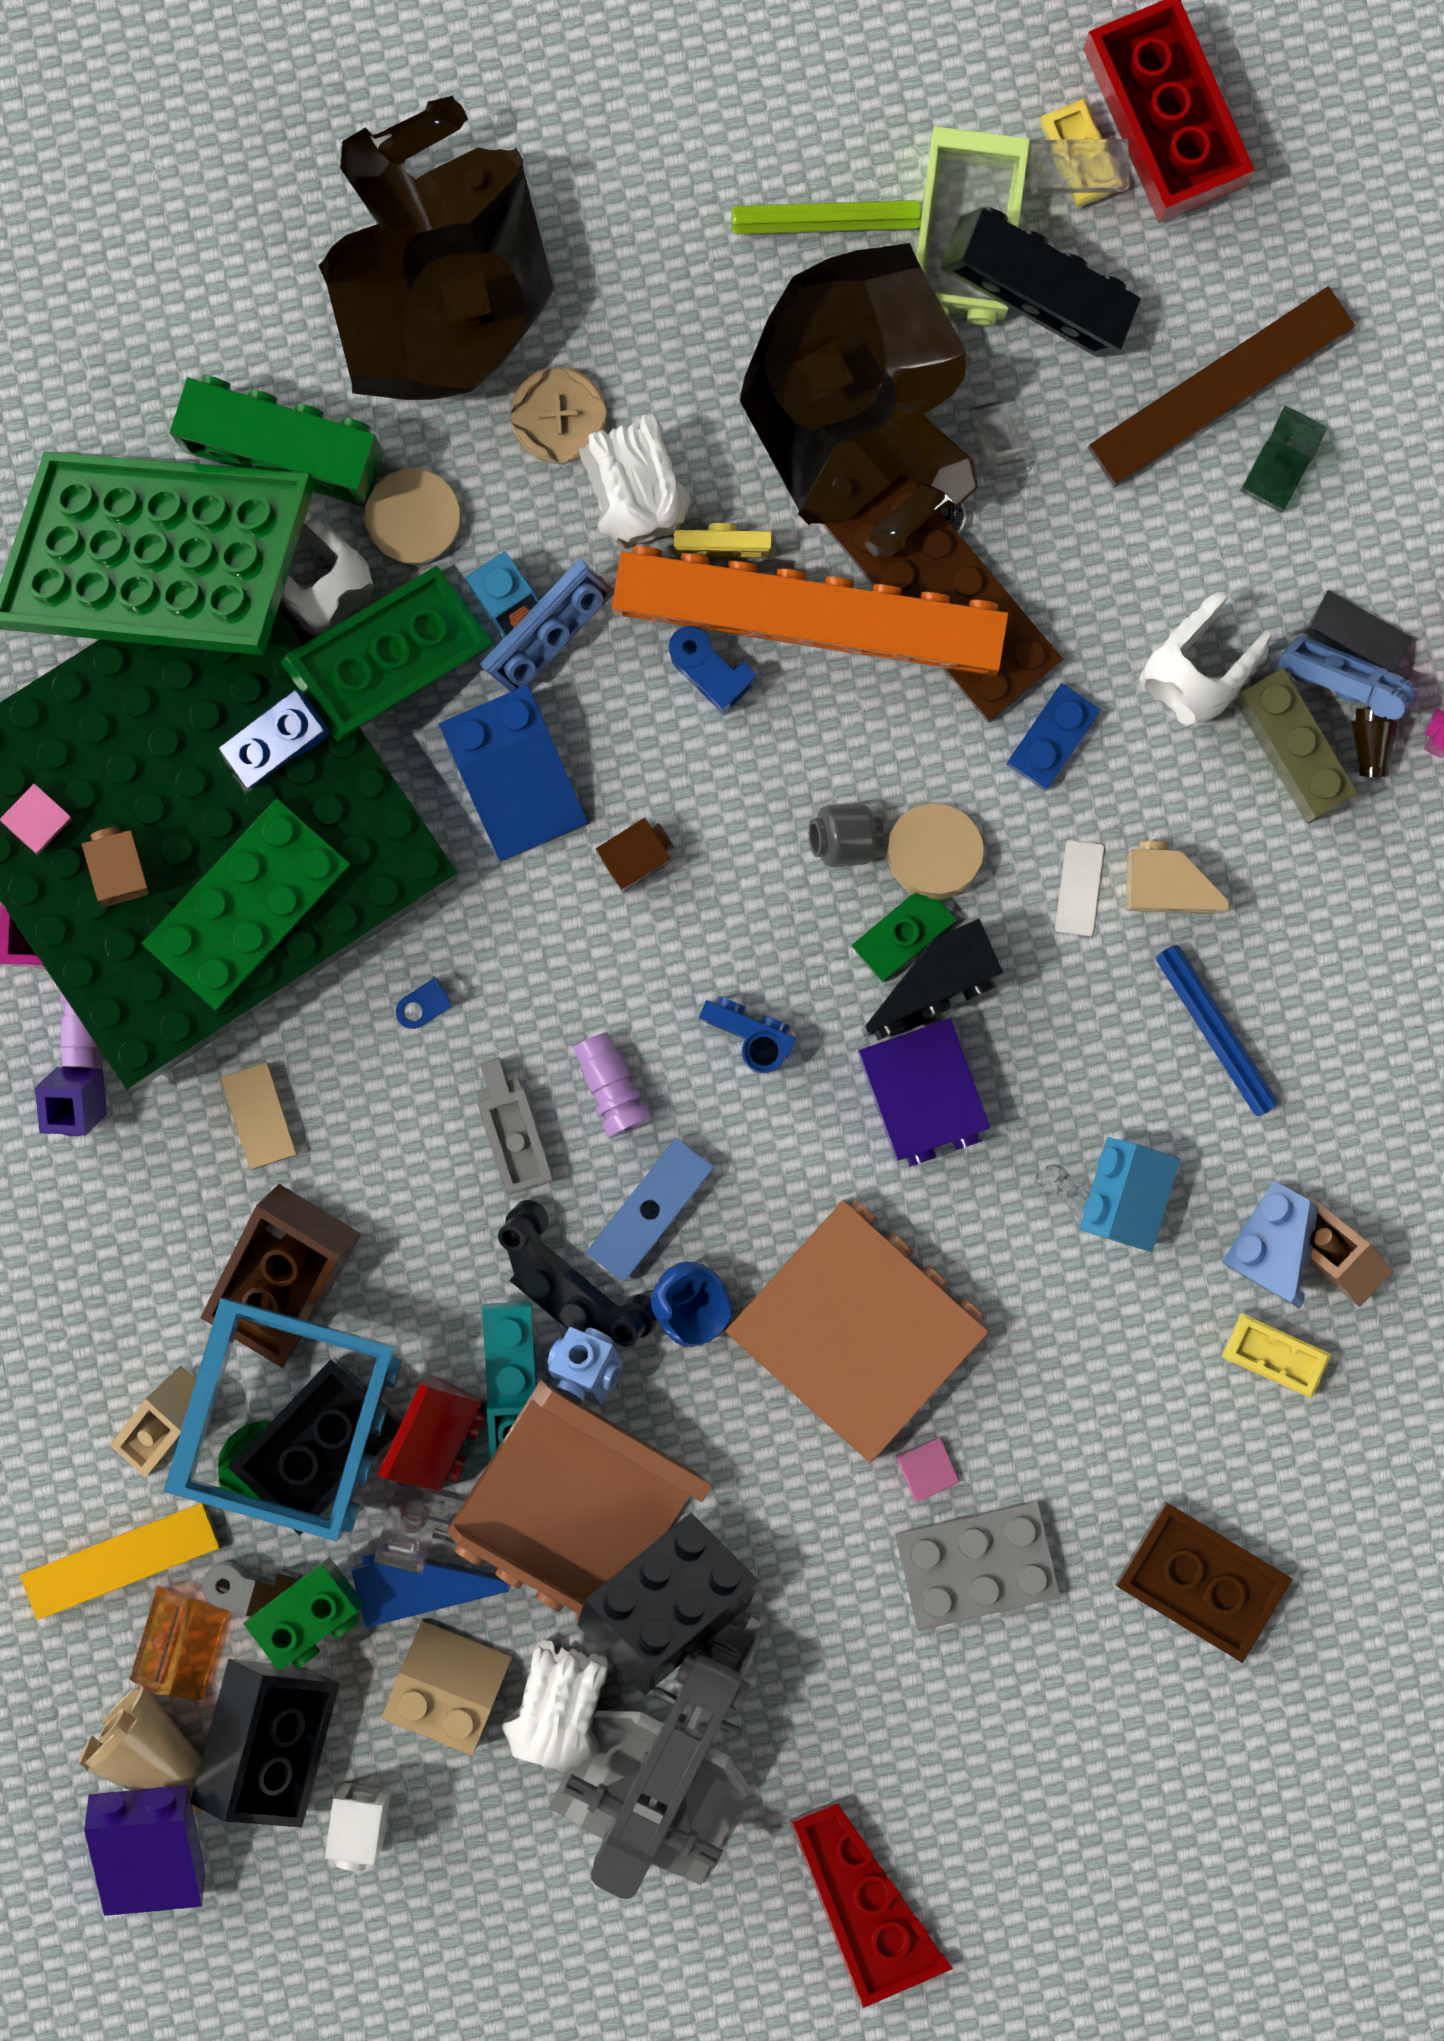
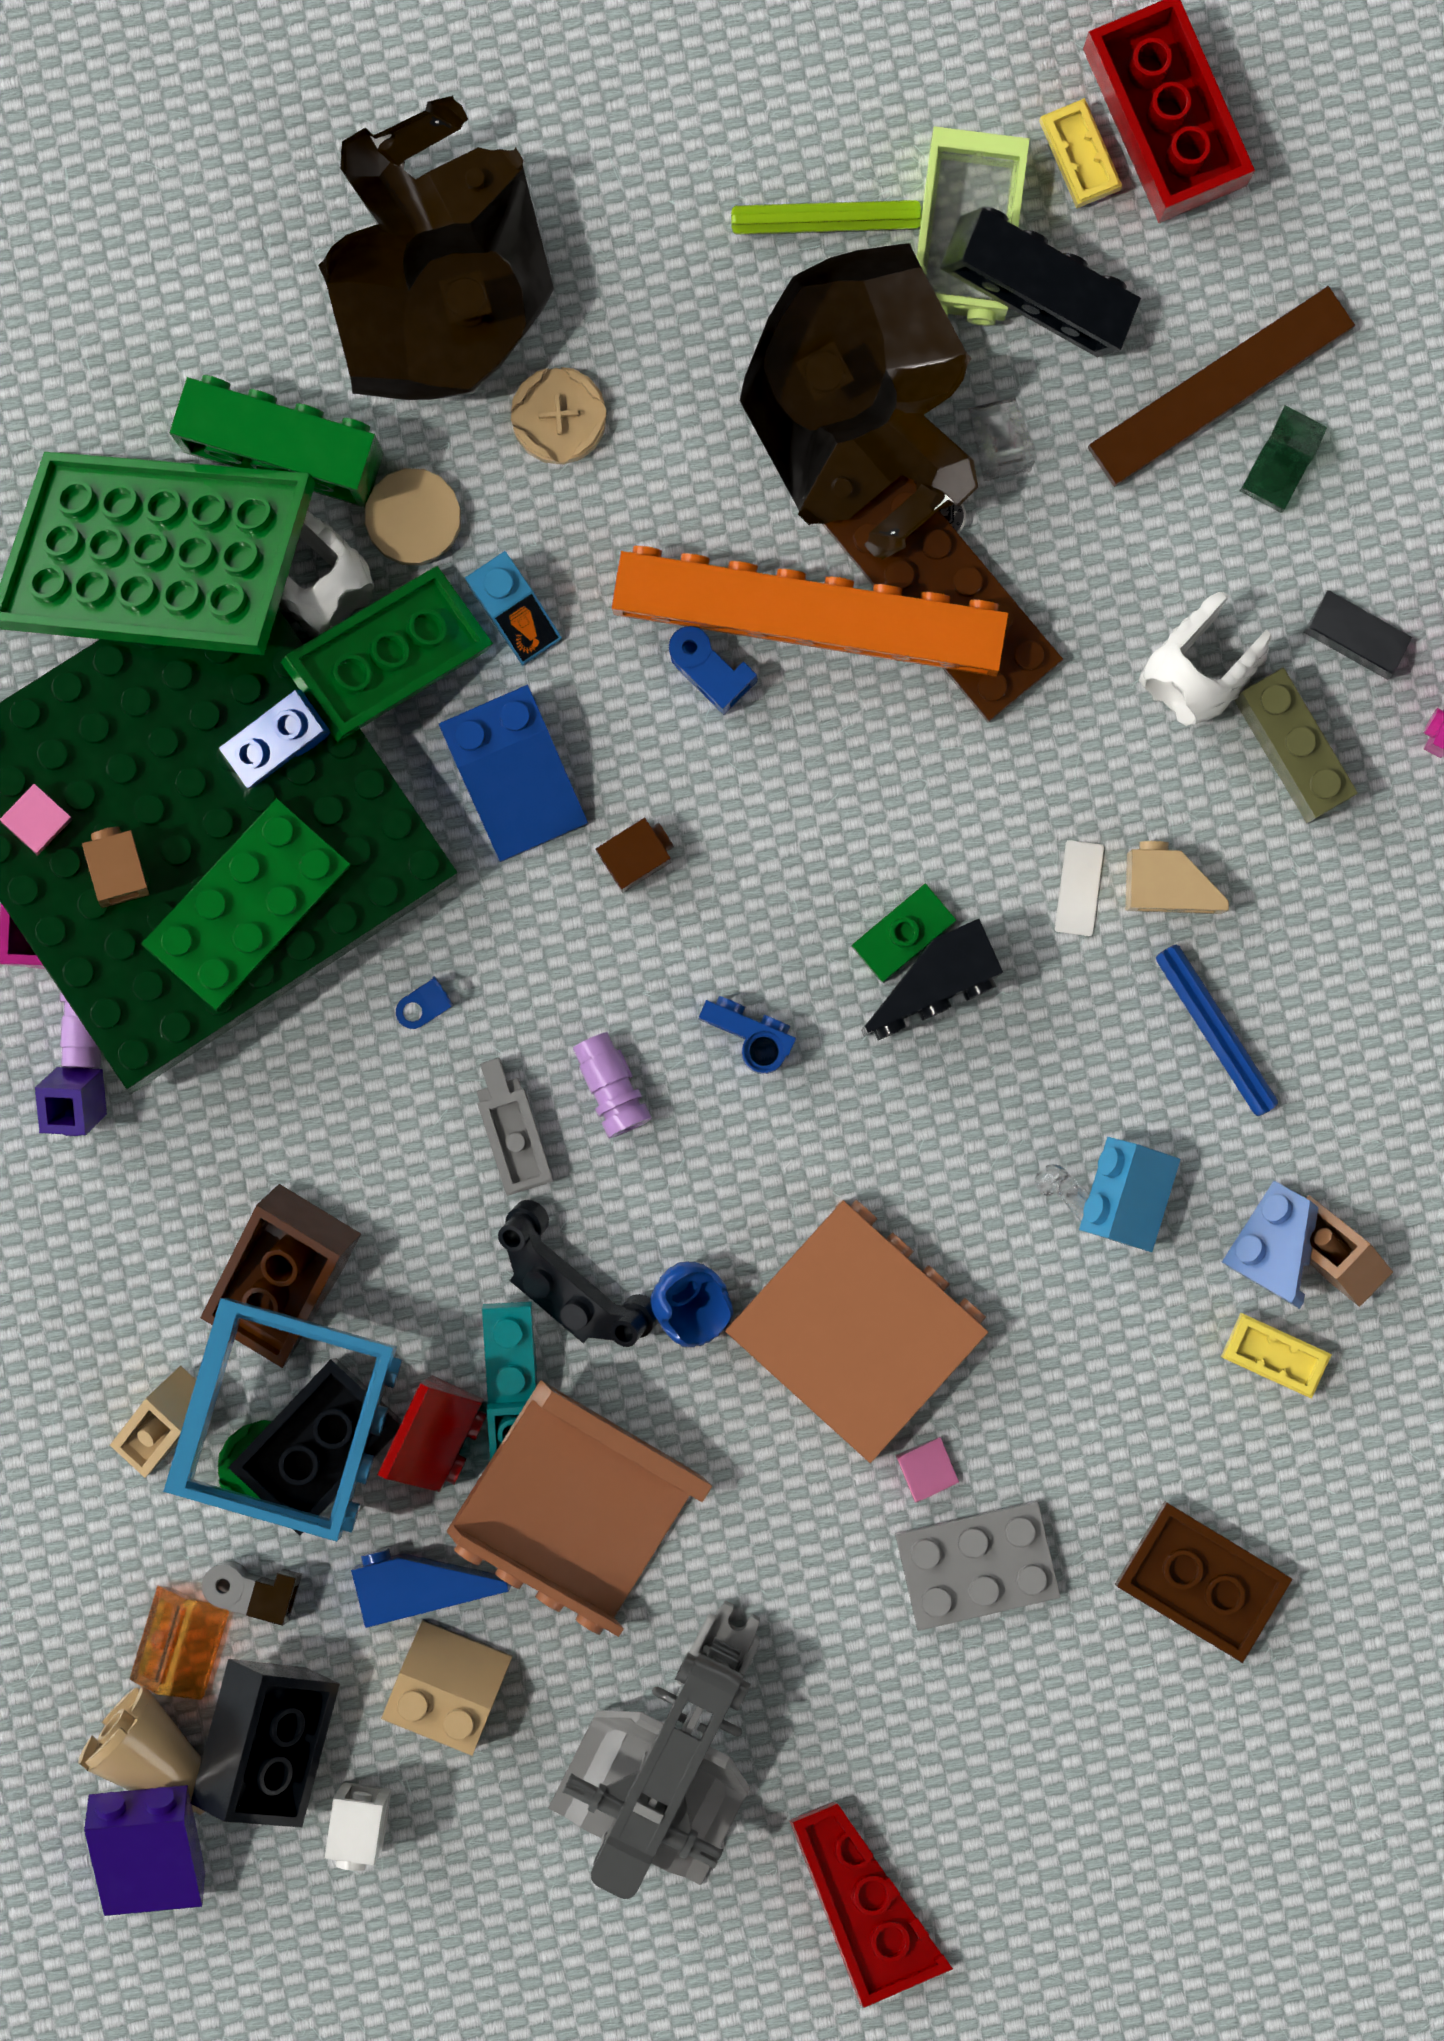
yellow tile [20,1503,222,1620] -> none
tan tile [220,1062,298,1170] -> none
green brick [243,1557,365,1671] -> none
clear plate [374,1482,468,1574] -> none
medium blue tile [480,558,615,692] -> none
white piece [502,1639,608,1773] -> none
light blue brick [547,1327,623,1406] -> none
black brick [577,1512,759,1695] -> none
white piece [579,414,691,549] -> none
medium blue tile [586,1138,714,1282] -> none
light yellow plate [674,523,771,559] -> none
dark grey head [808,802,884,868] -> none
dark purple brick [857,1018,990,1167] -> none
tan tile [886,803,984,900] -> none
blue plate [1006,683,1101,791] -> none
clear plate [1030,139,1129,193] -> none
medium blue hinge [1277,635,1419,721] -> none
dark brown cone [1350,707,1400,777] -> none

